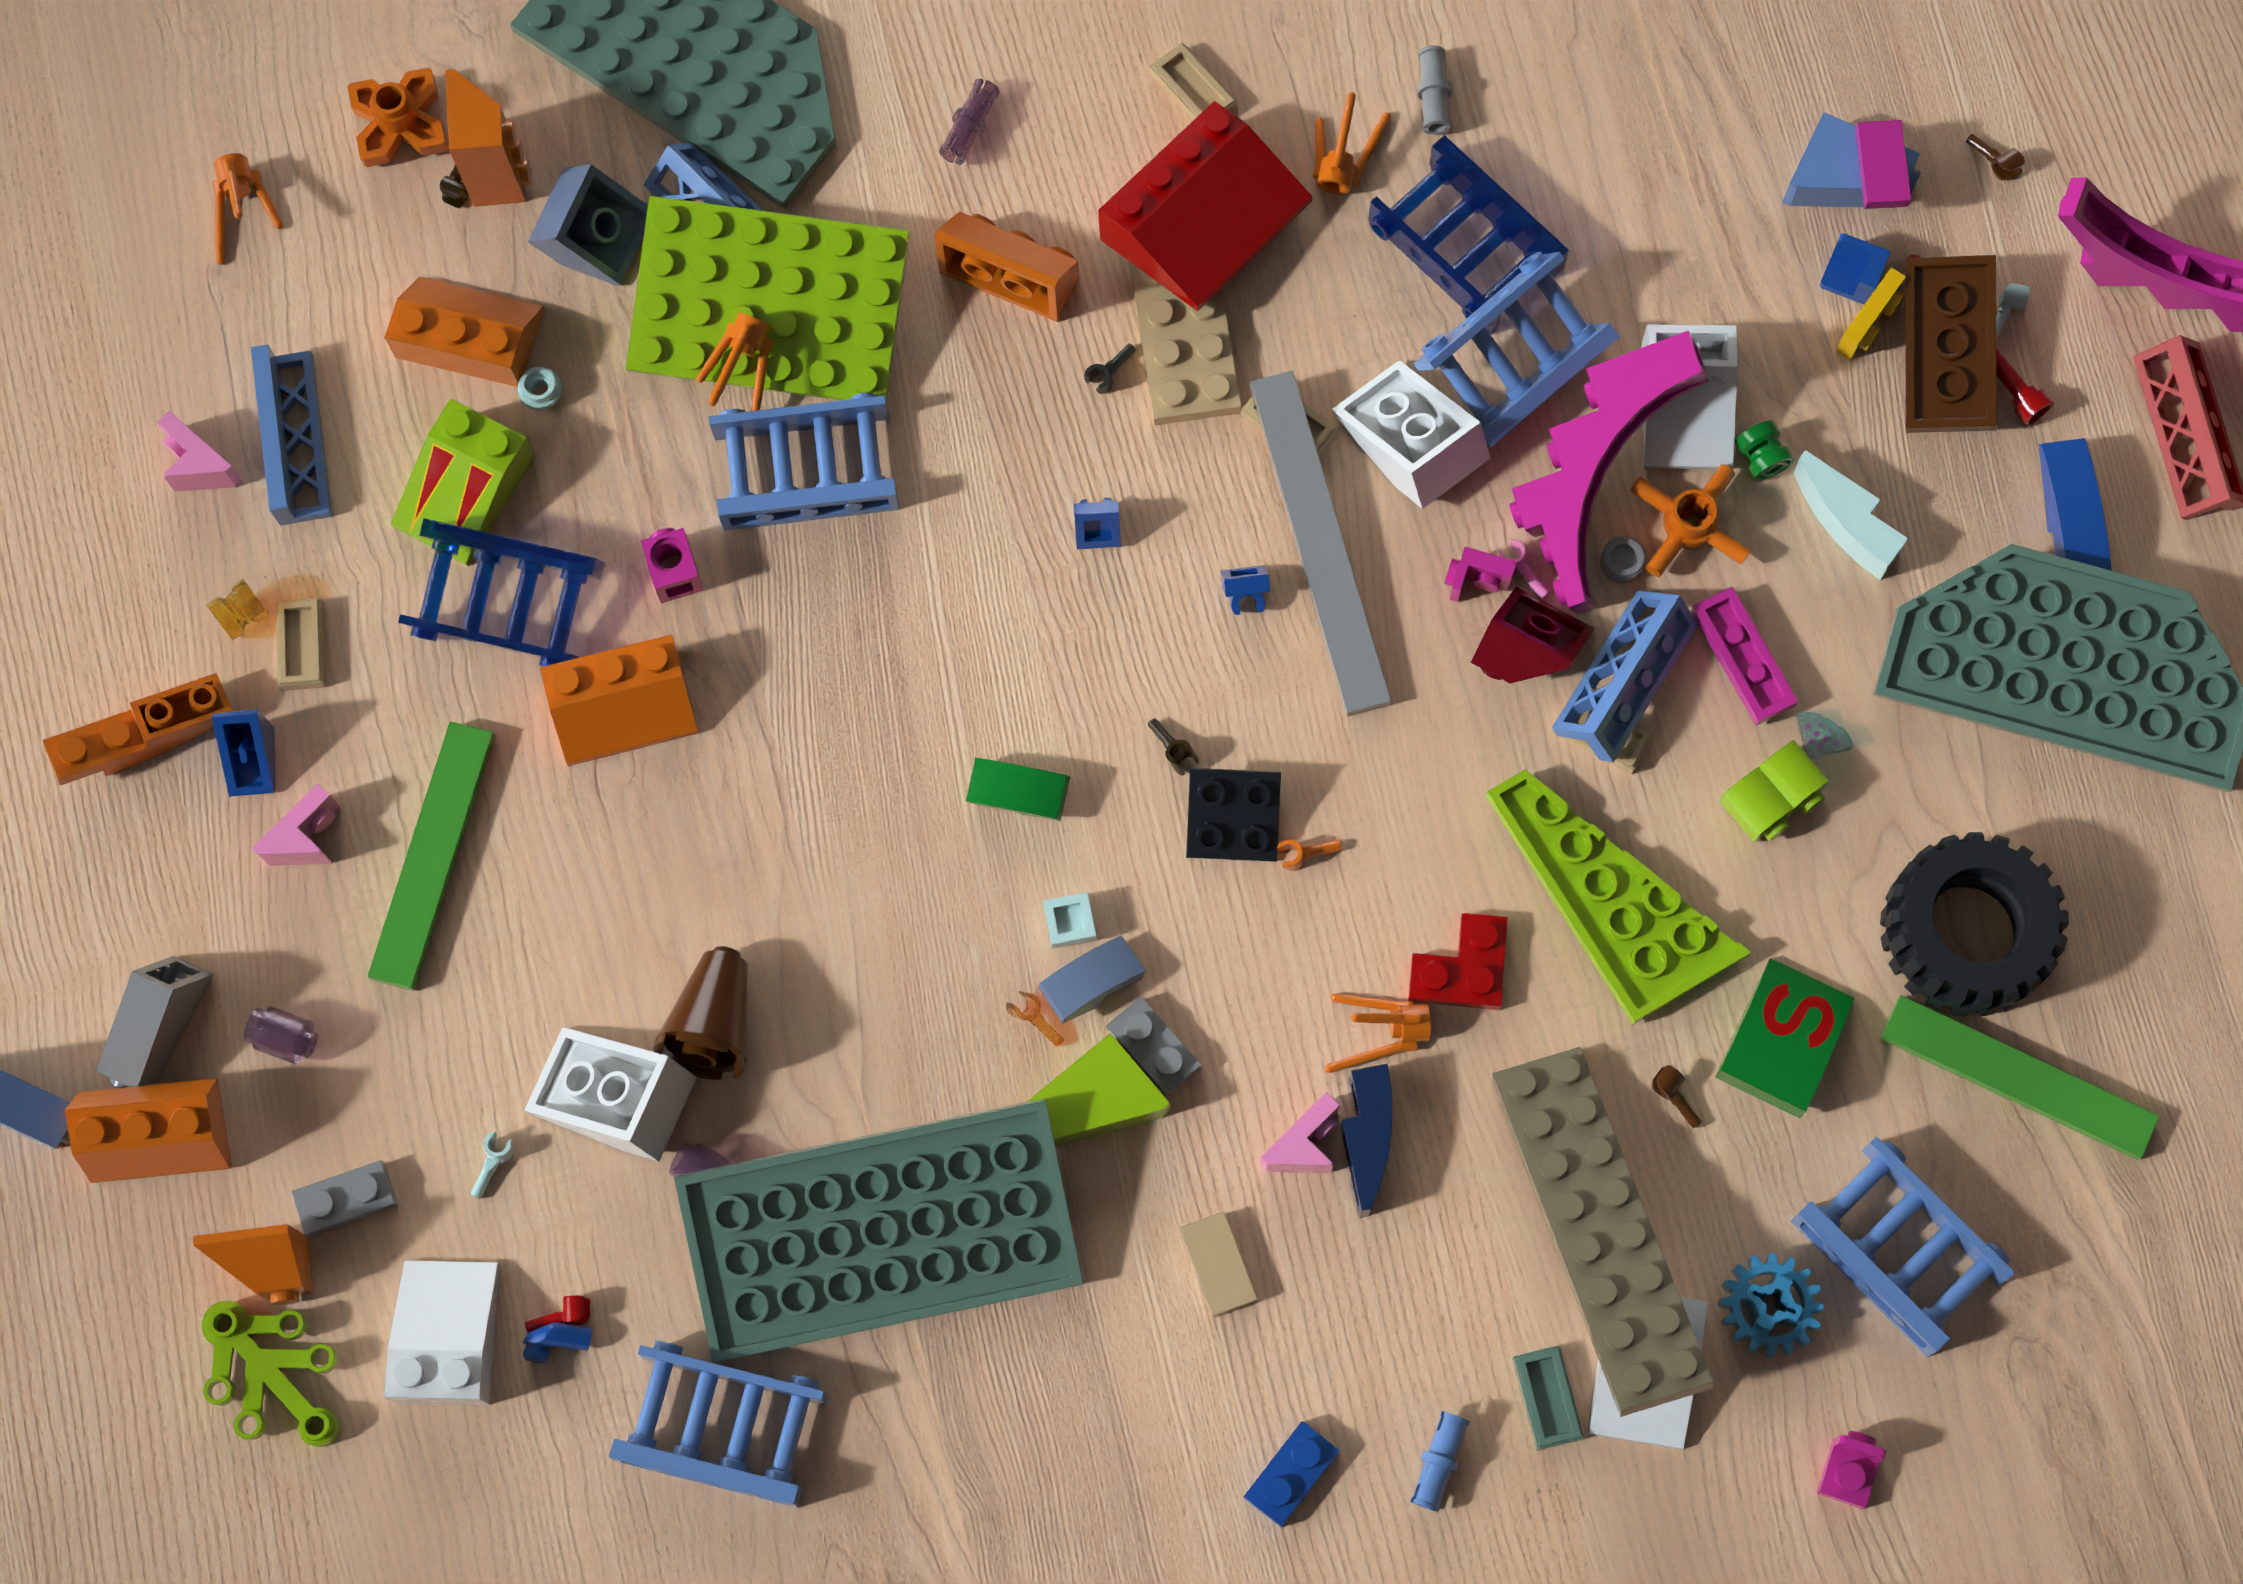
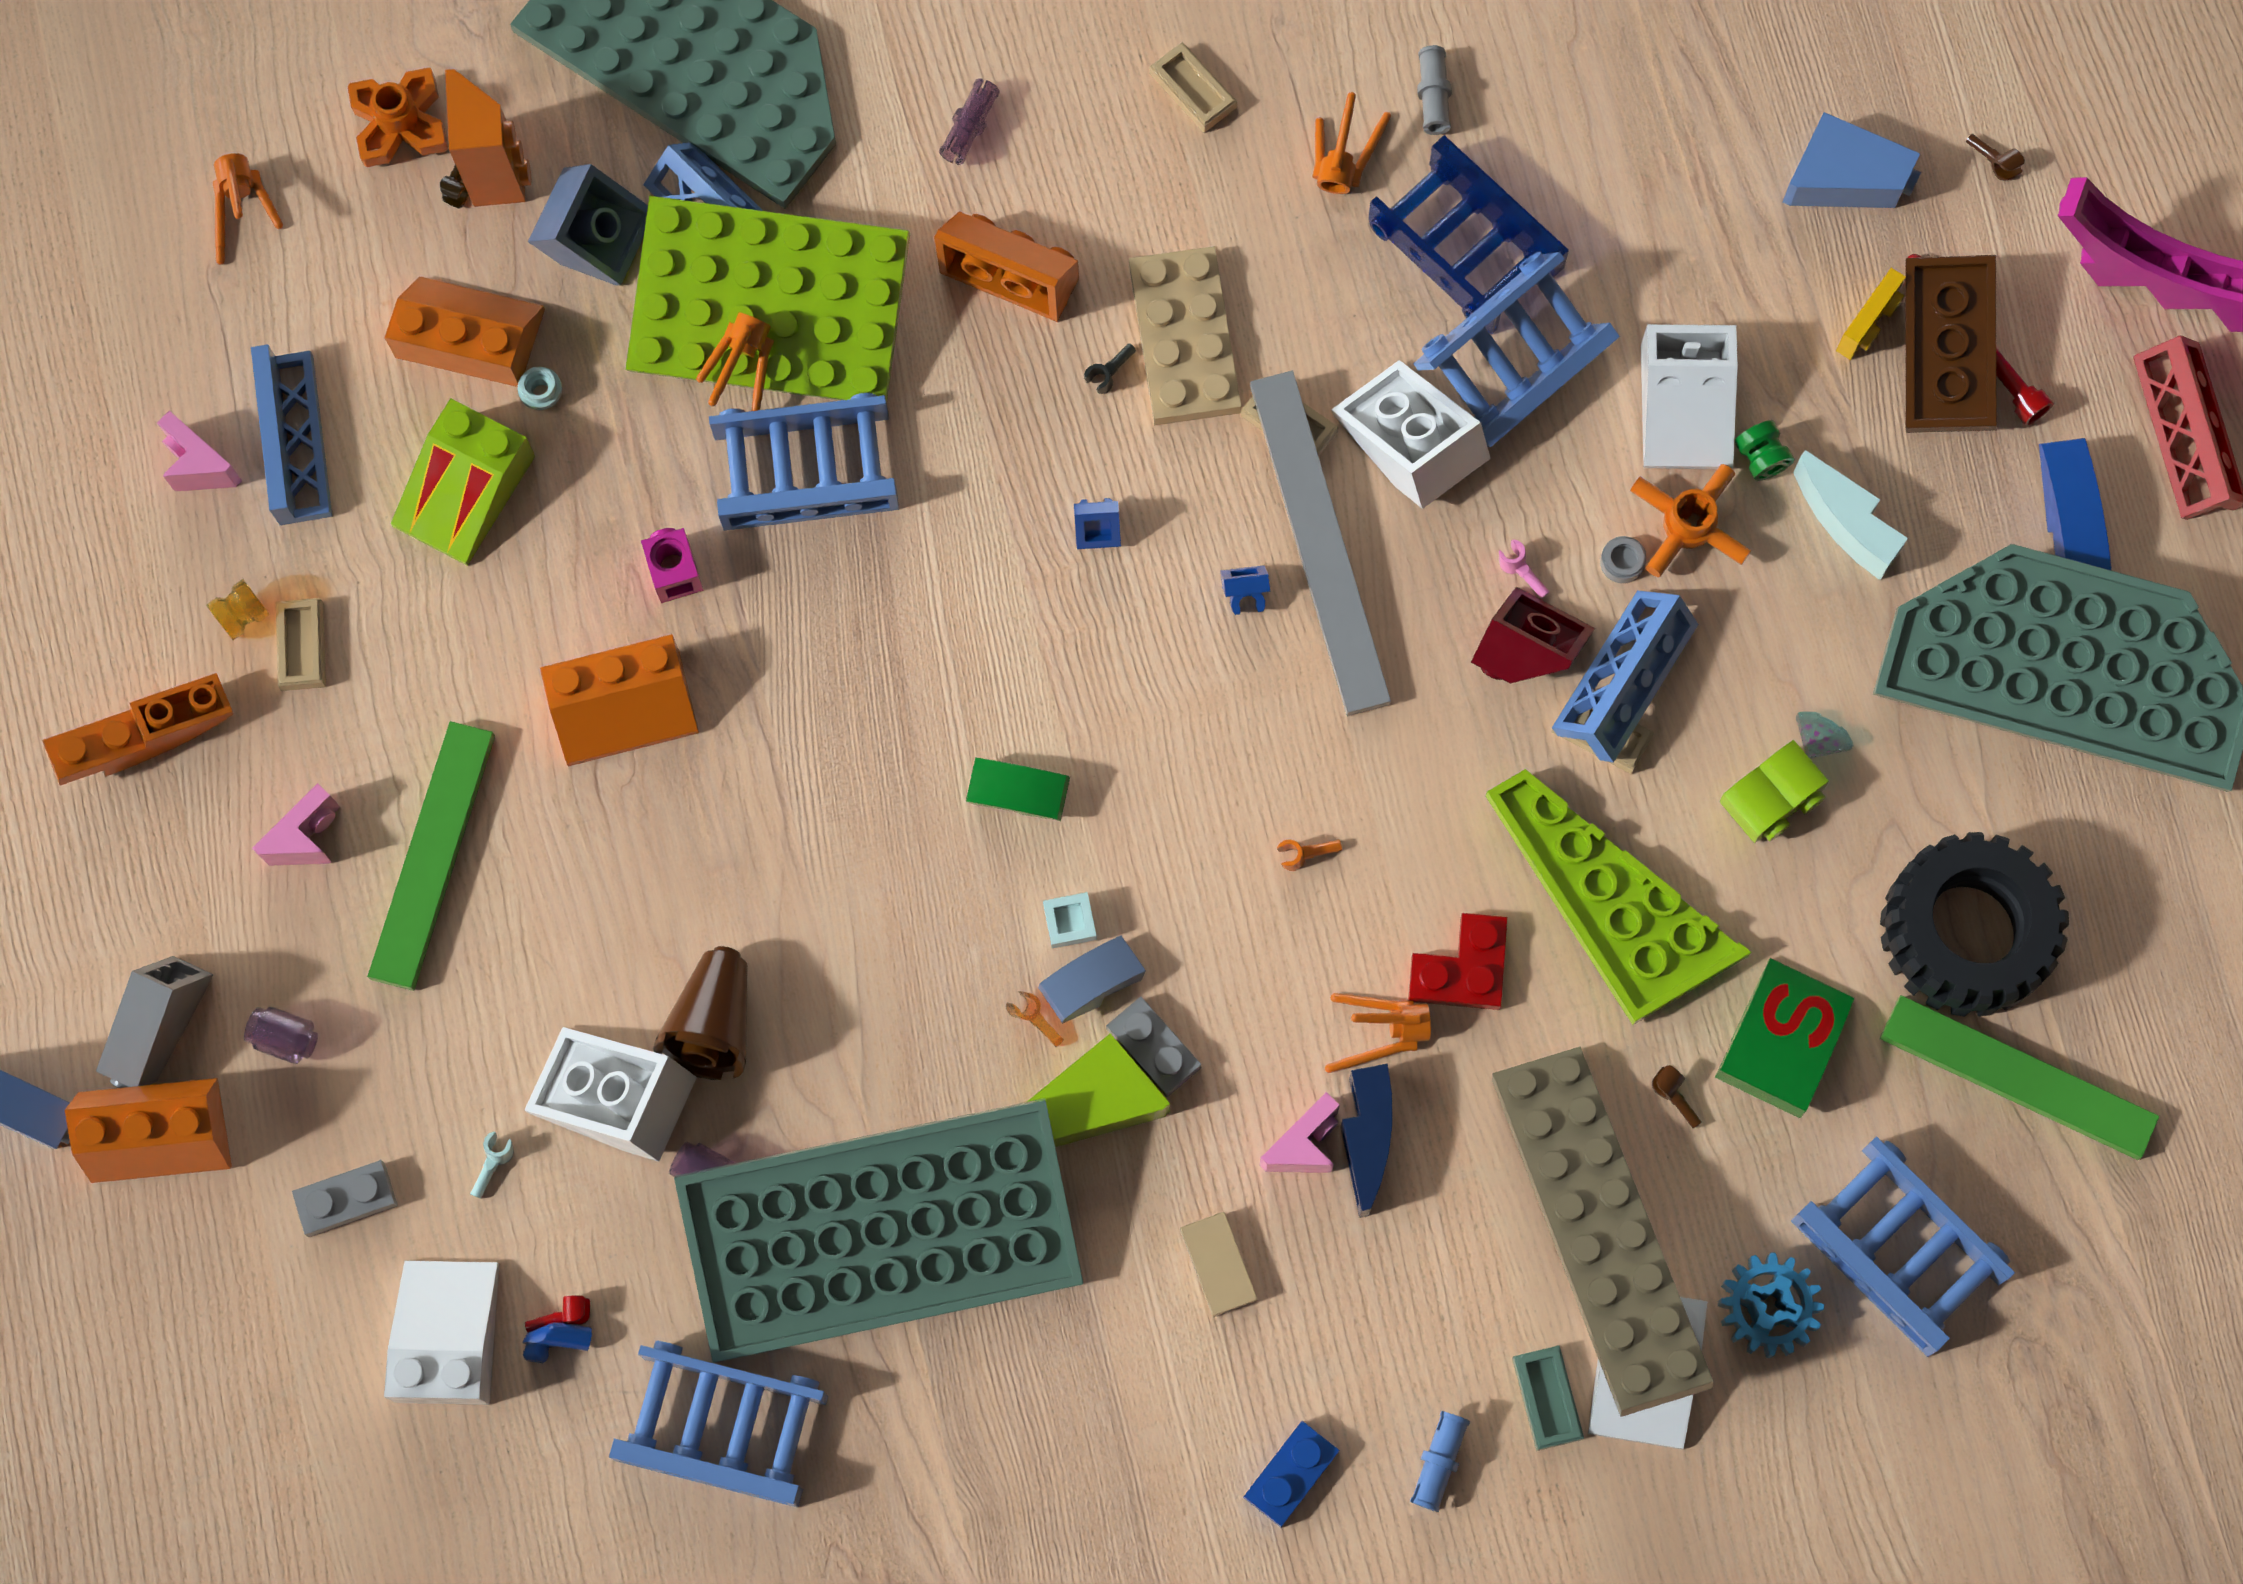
orange slope [193,1224,313,1305] -> none
lime plant [202,1301,340,1447] -> none
blue slope [212,709,275,797] -> none
clear blue fence [398,518,605,667] -> none
red slope [1098,101,1313,312] -> none
dark brown hand [1148,718,1199,776] -> none
black hinge [1186,768,1281,862] -> none
dark pink bracket [1444,546,1516,602] -> none
dark pink arch [1510,331,1709,614] -> none
dark pink plate [1691,587,1799,726] -> none
dark pink bracket [1817,1431,1887,1510] -> none
blue panel [1820,233,1891,305] -> none
dark pink tile [1855,120,1911,209] -> none
light aqua hand [1996,283,2030,340] -> none

